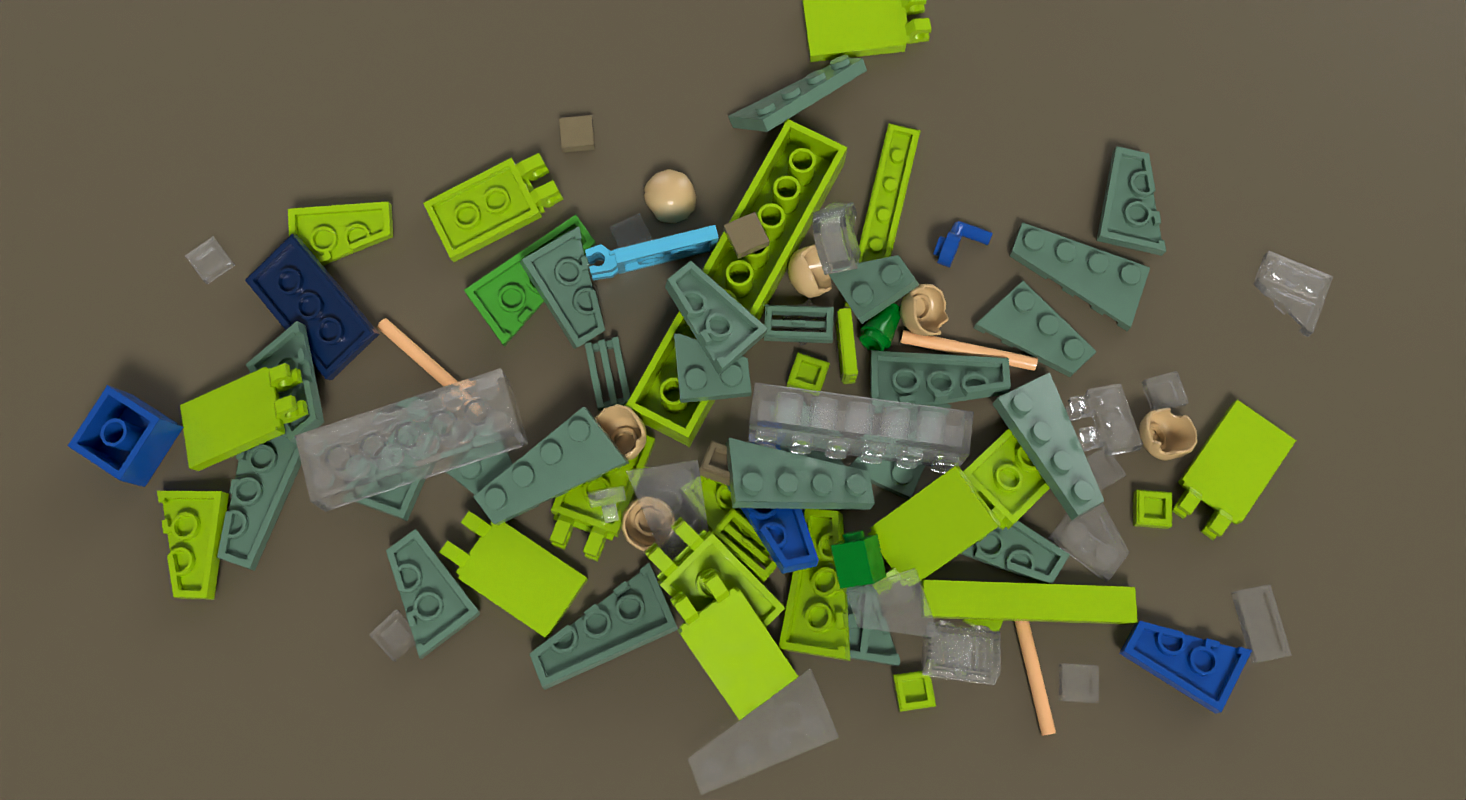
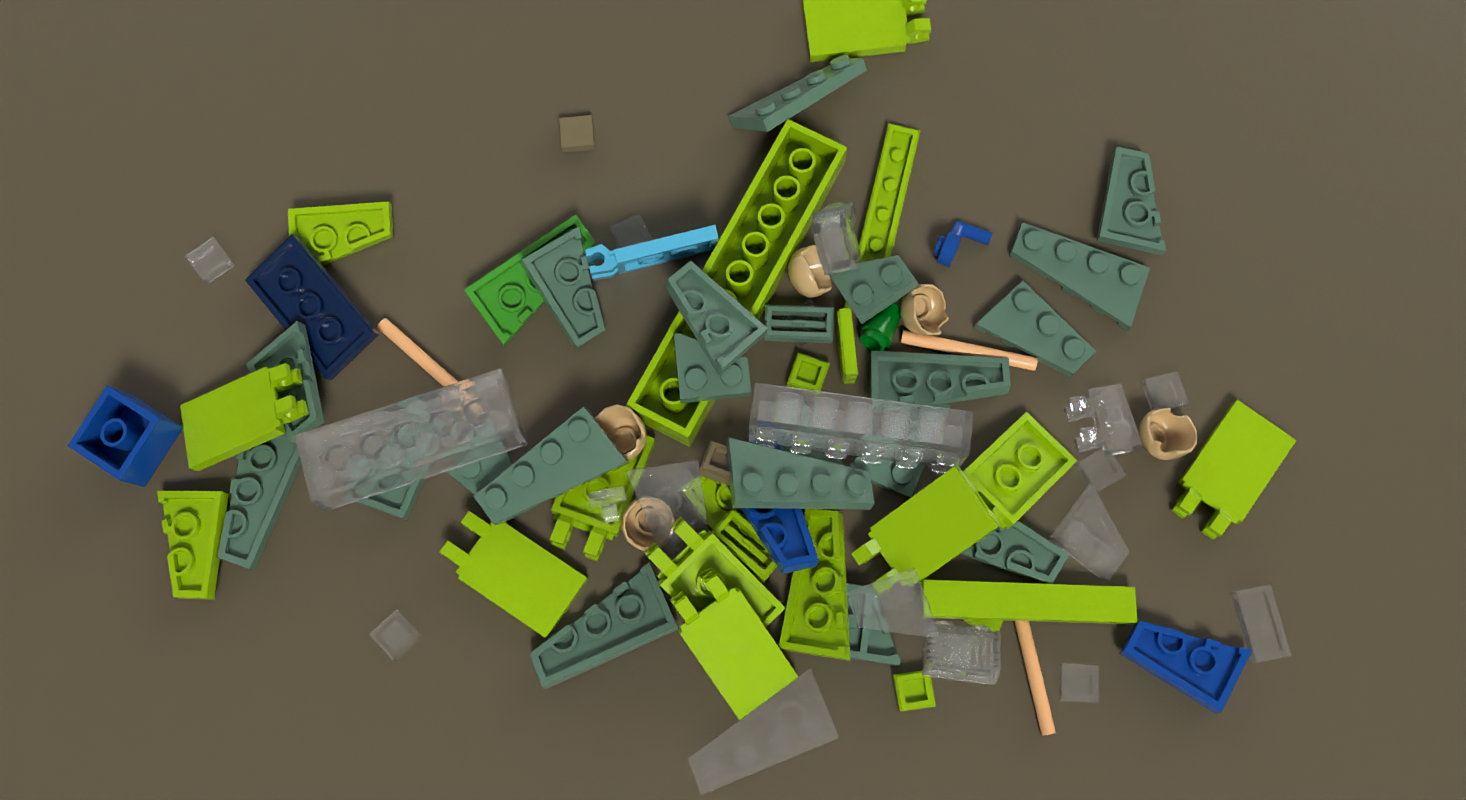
sand green wing [386,529,480,659] -> none
lime tile [423,153,564,262] -> none
sand green tile [585,337,631,411] -> none
tan hair [644,169,696,223] -> none
dark tan tile [723,212,770,259] -> none
green brick [831,530,887,589] -> none
sand green wing [992,372,1104,520] -> none
lime tile [1133,489,1172,529] -> none
clear wing [1254,251,1333,337] -> none

